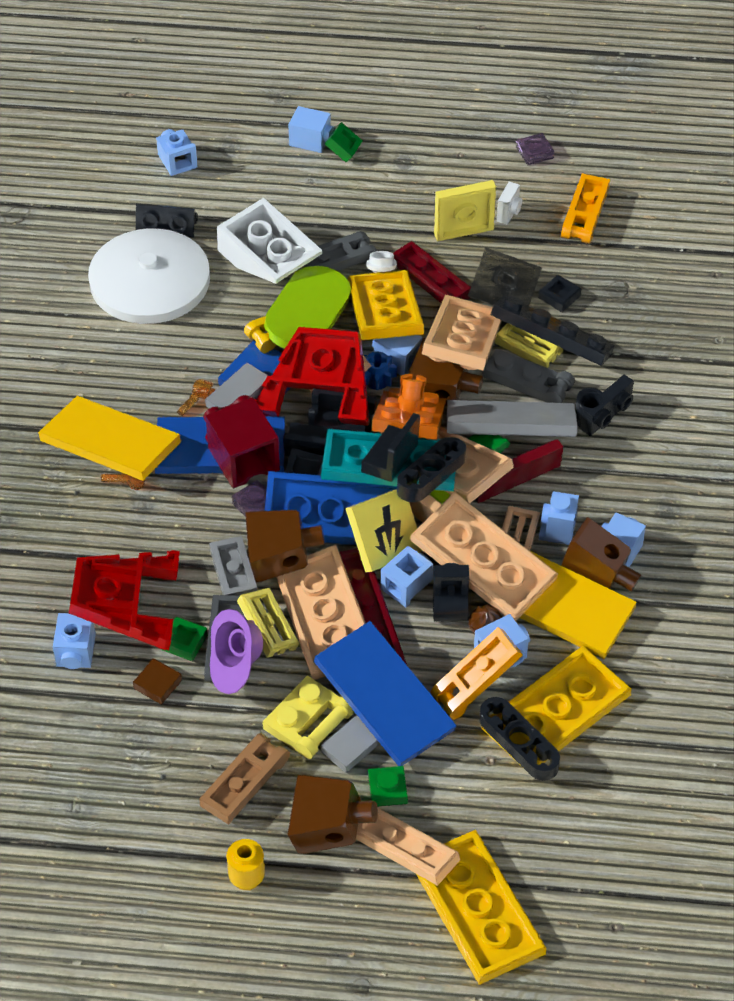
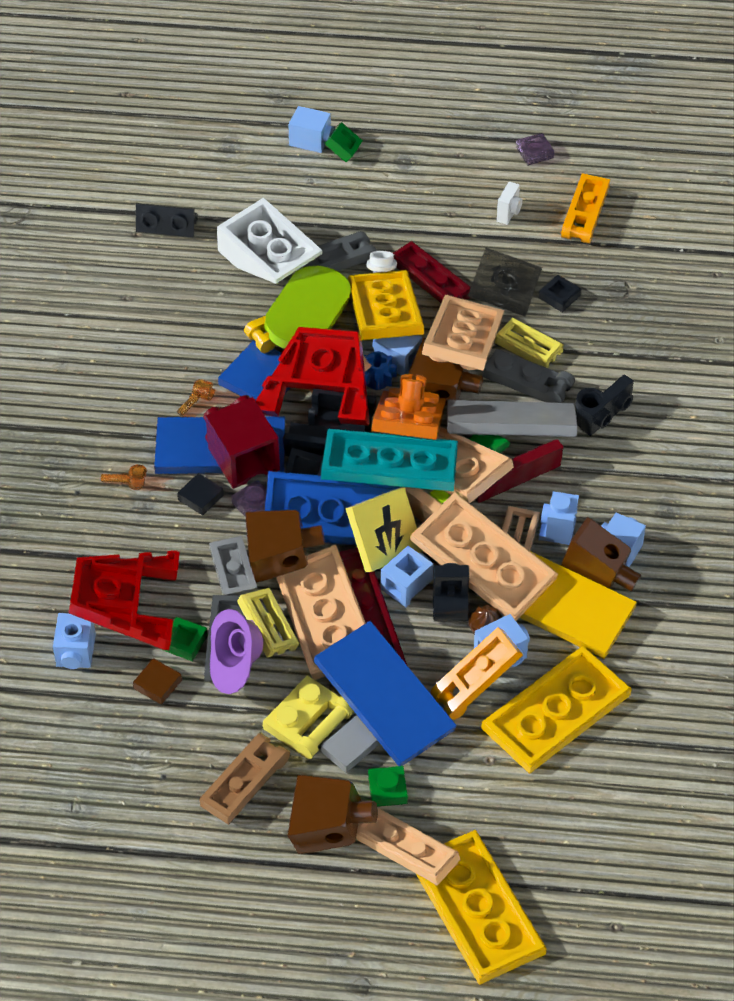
yellow tile [38,396,181,481] -> none
white dish [88,228,210,324] -> none
light blue brick [156,129,198,176] -> none
light grey tile [205,363,268,408] -> none
yellow brick [226,839,265,890] -> none
black panel [361,413,420,482] -> none
black beam [397,437,466,502] -> none
light yellow tile [434,180,496,242] -> none
black beam [479,697,560,781] -> none
black plate [490,295,615,366] -> none
none -> black tile [177,473,224,516]

